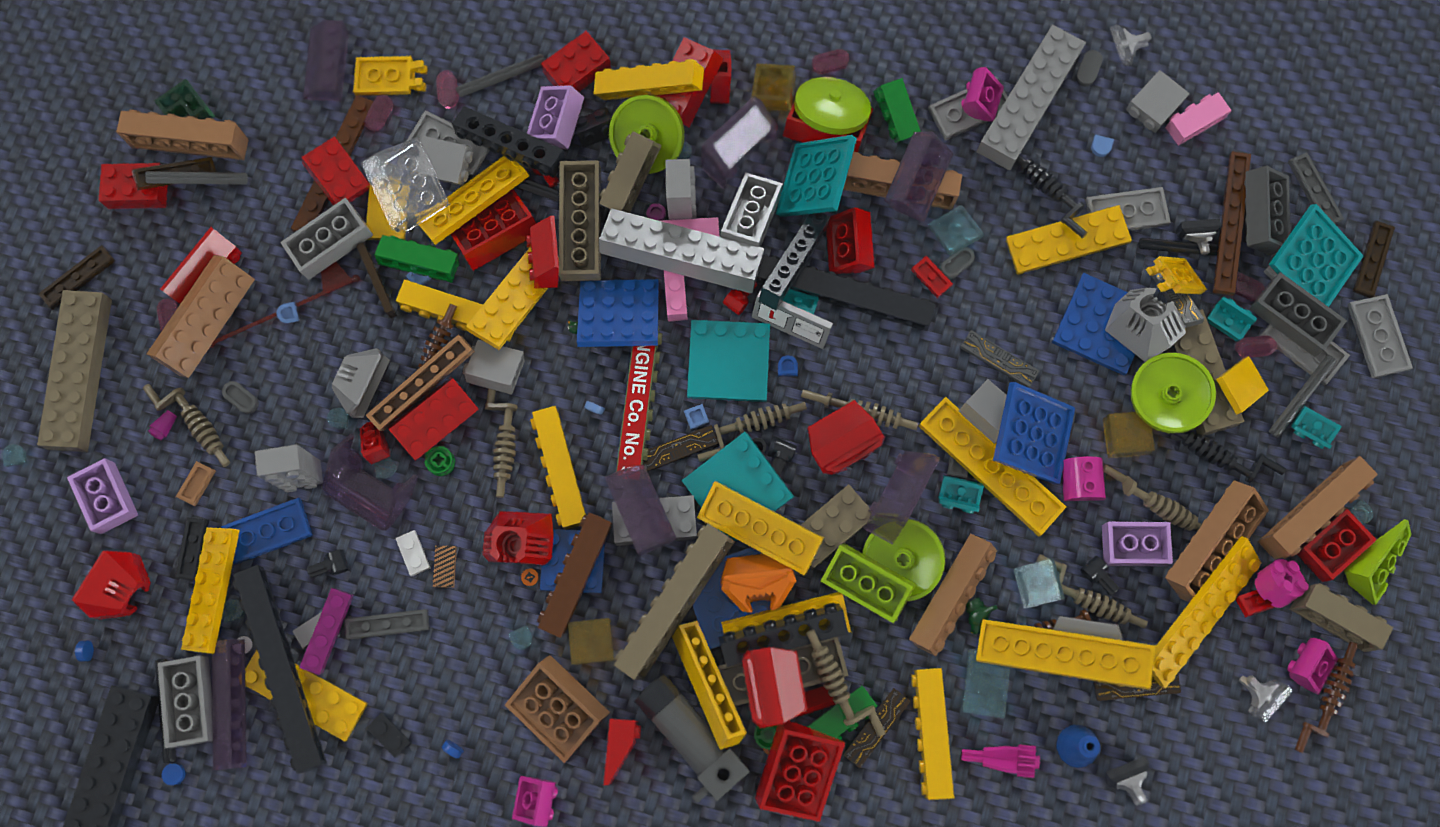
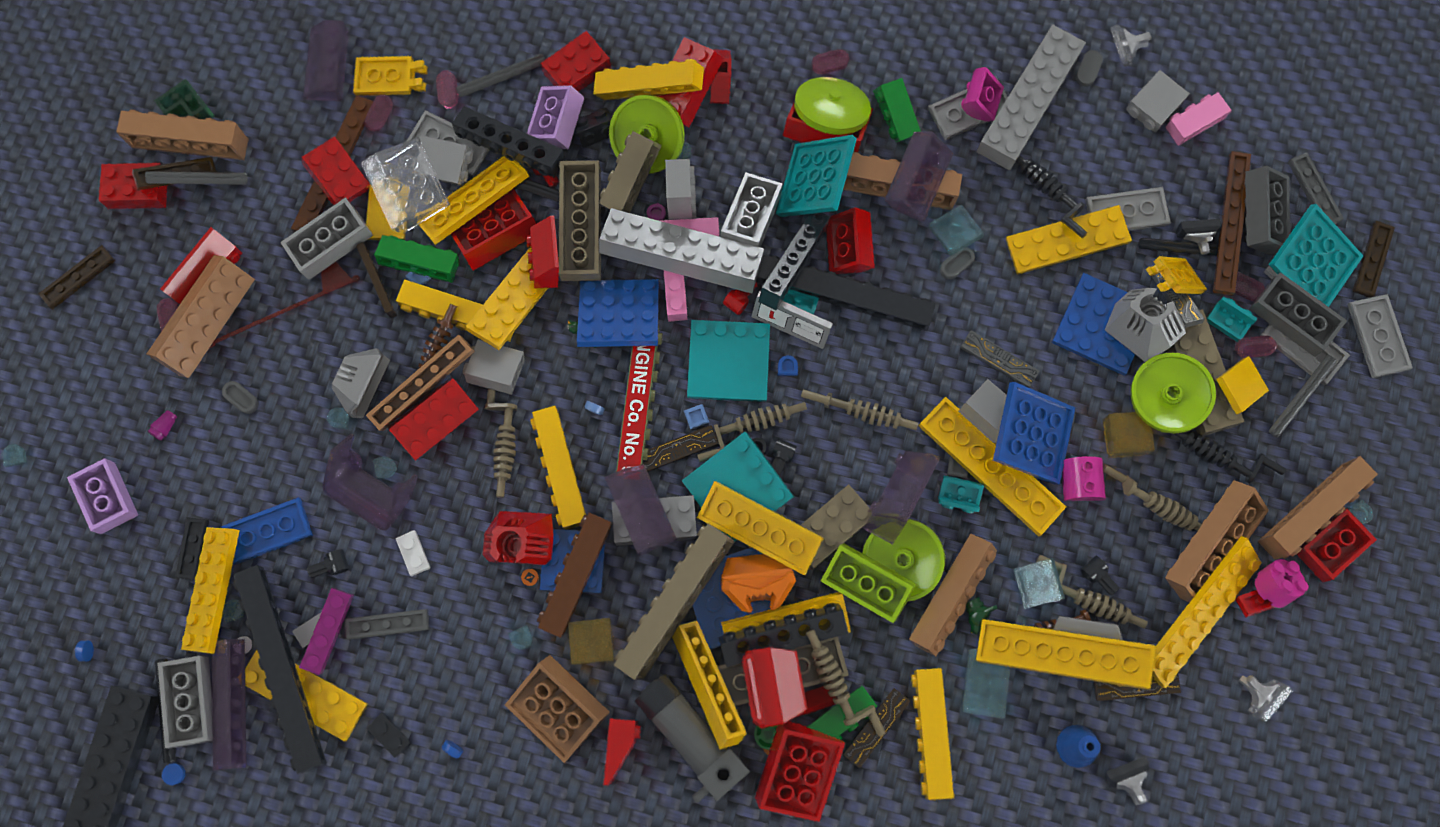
dark tan brick [37,290,112,452] -> none
red helmet [72,551,151,620] -> none
dark tan piece [143,384,230,467] -> none
medium nougat tile [176,461,216,506] -> none
light grey brick [255,444,323,492] -> none
medium blue tile [277,301,300,323] -> none
red slope [360,422,390,465] -> none
green wheel [424,446,455,476] -> none
tile [433,546,457,588] -> none
dark pink brick [512,776,558,827] -> none
windscreen [701,96,779,189] -> none
clear yellow brick [751,63,796,111] -> none
red helmet [807,400,885,475] -> none
red plate [911,256,953,299] -> none
dark pink piece [961,744,1040,778] -> none
medium blue tile [1091,134,1114,157] -> none
lavender brick [1102,522,1173,566] -> none
dark pink brick [1288,638,1338,695] -> none
dark tan brick [1290,584,1394,652] -> none
teal bracket [1291,405,1342,449] -> none
reddish brown piece [1294,642,1358,753] -> none
lime wedge [1344,519,1411,605] -> none

